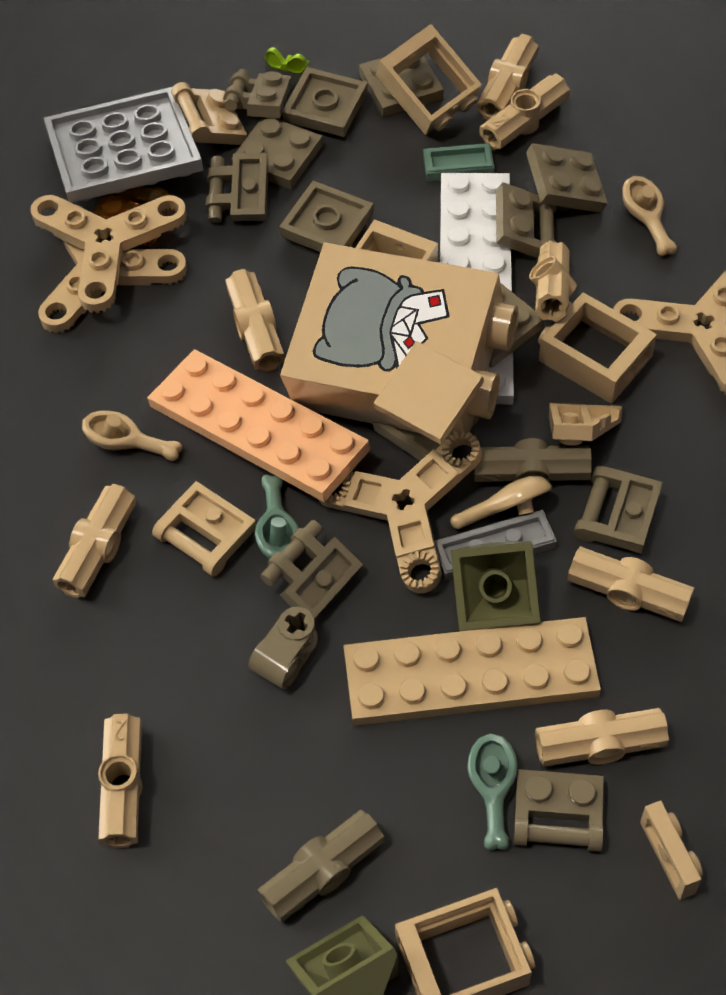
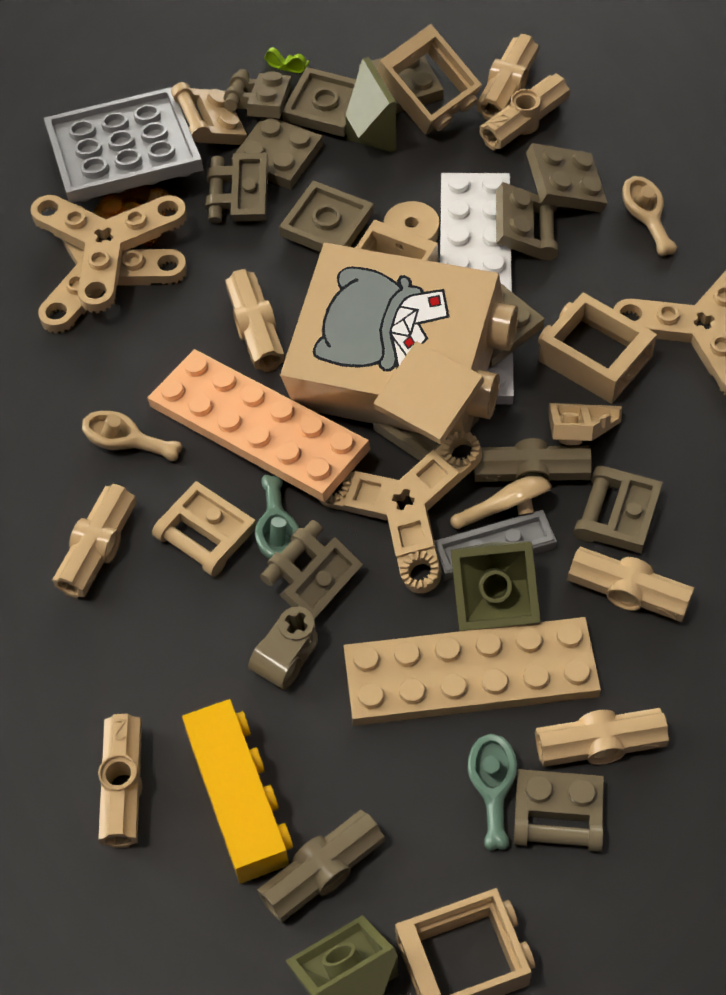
sand green tile [423,143,495,182] -> none
tan piece [529,240,577,322] -> none
tan plate [640,800,703,900] -> none
none -> yellow brick [182,699,293,884]
none -> slope [346,57,396,152]
none -> tan piece [384,201,439,246]

